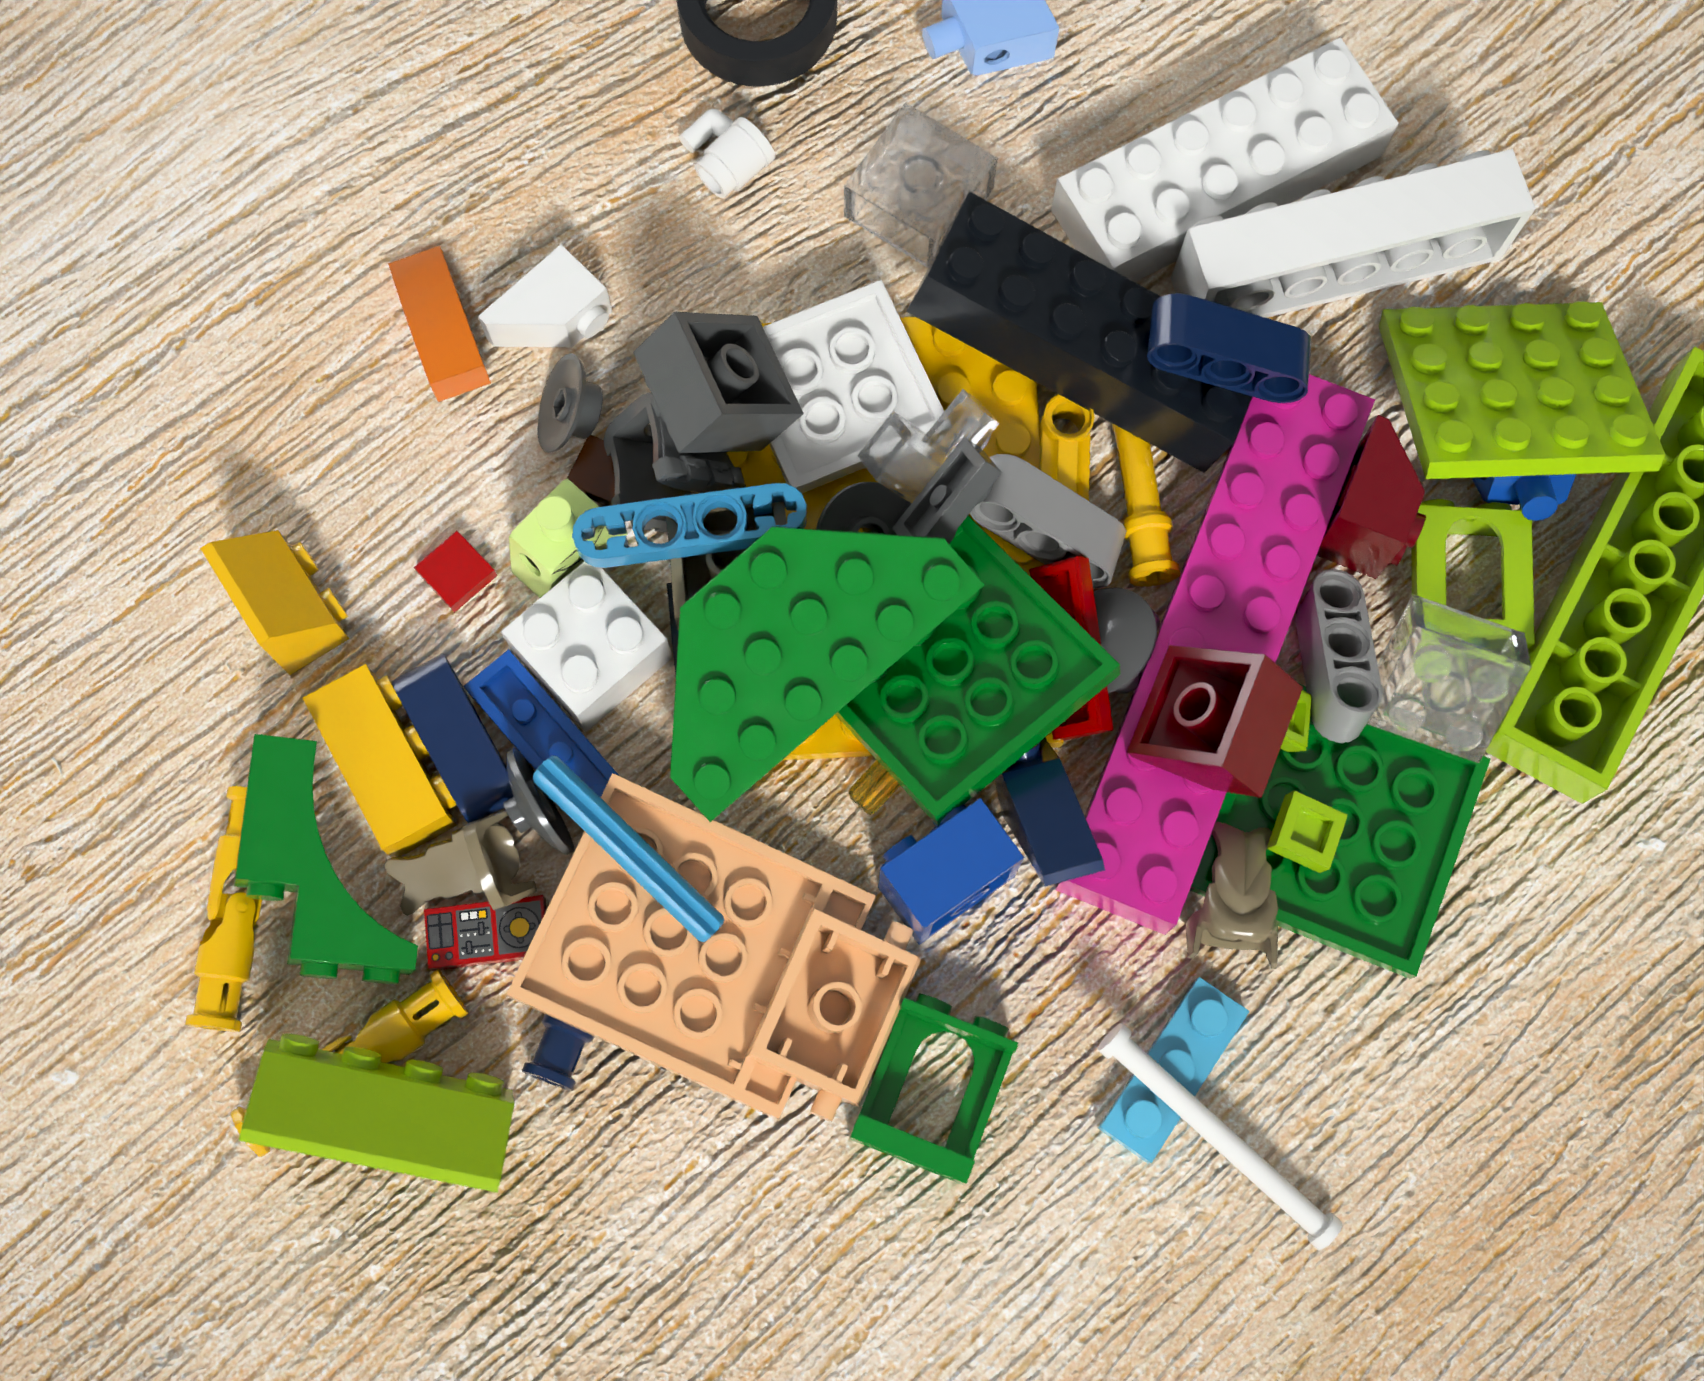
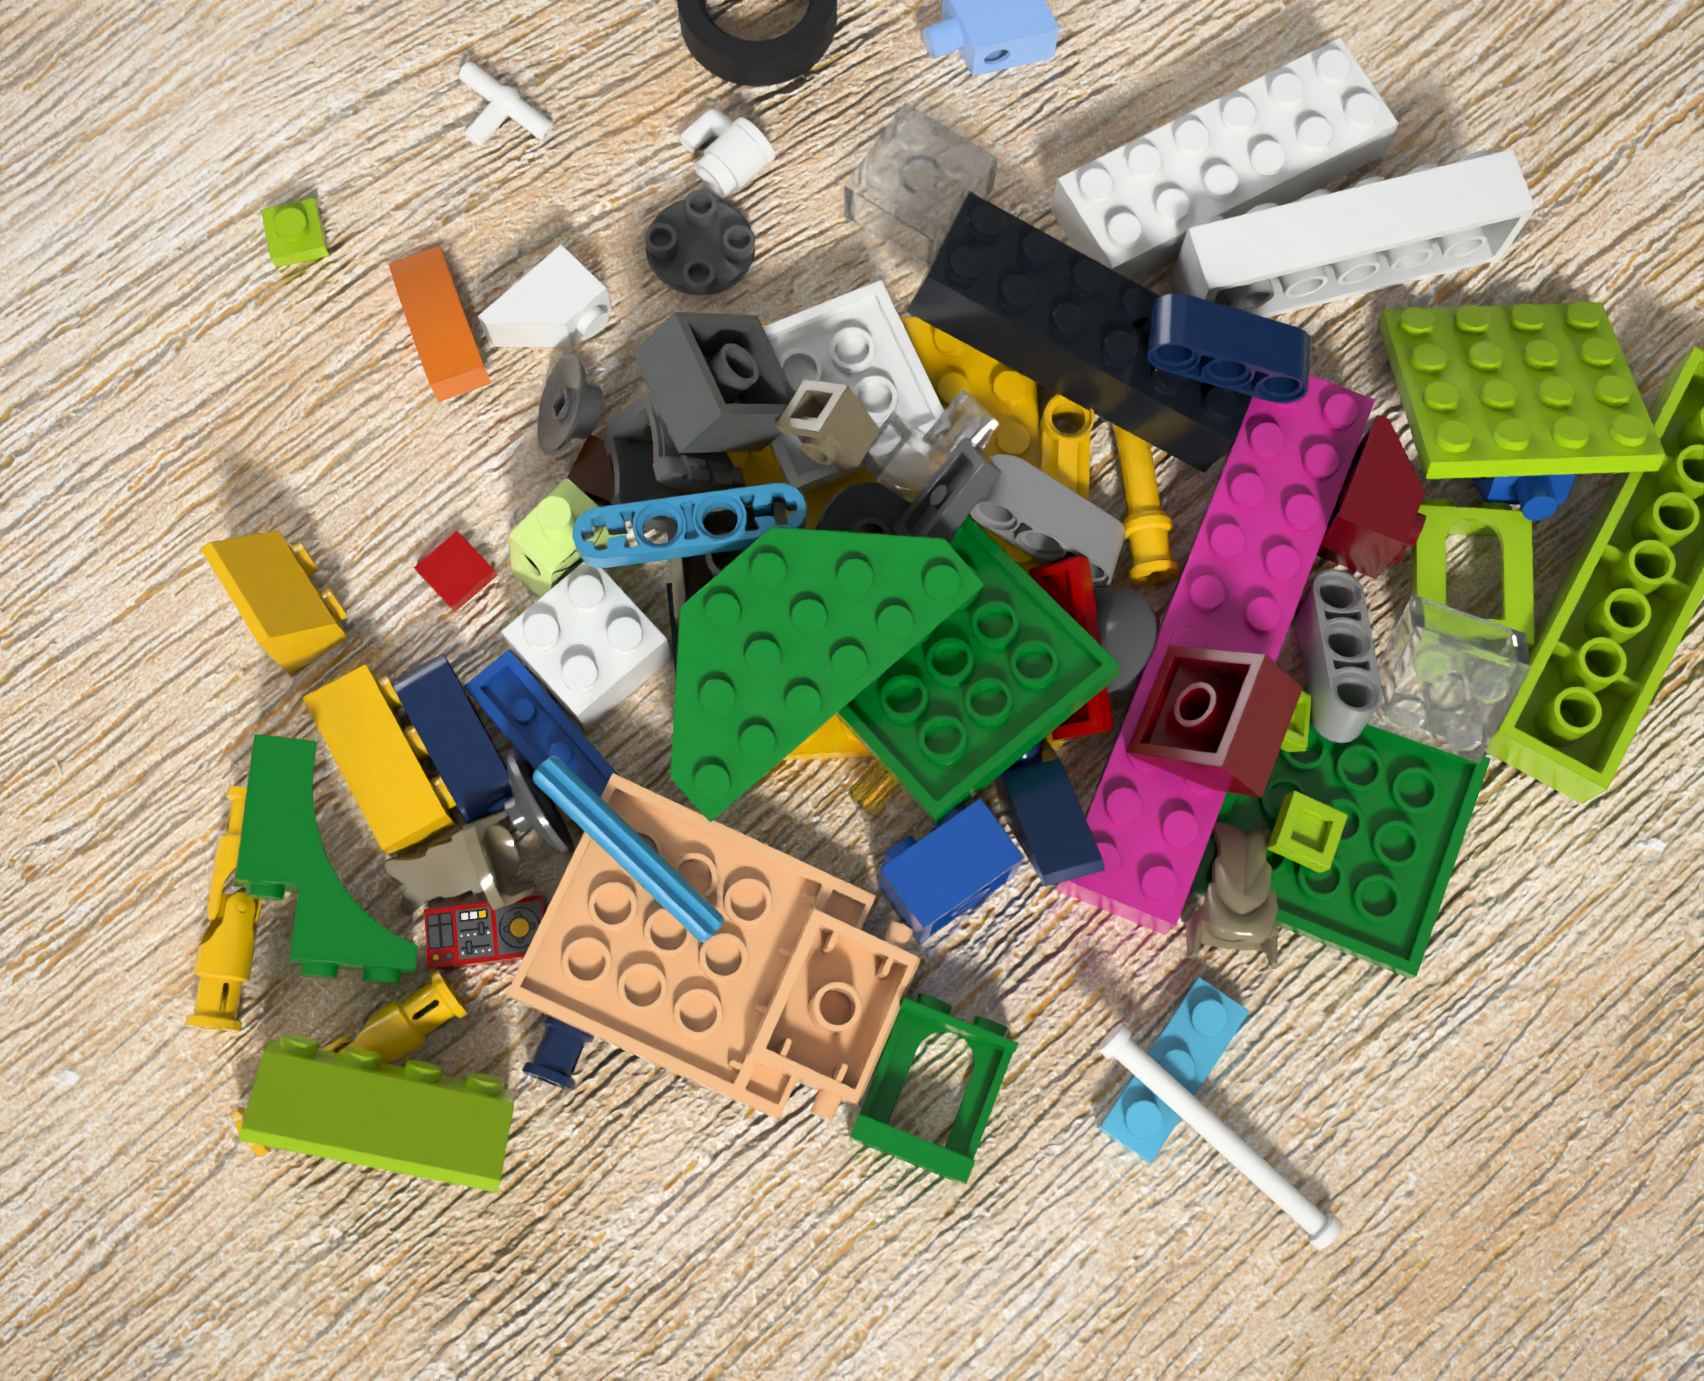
none -> lime plate [261,198,330,268]
none -> white piece [459,62,553,147]
none -> dark grey dish [645,190,755,296]
none -> dark tan brick [775,379,880,471]

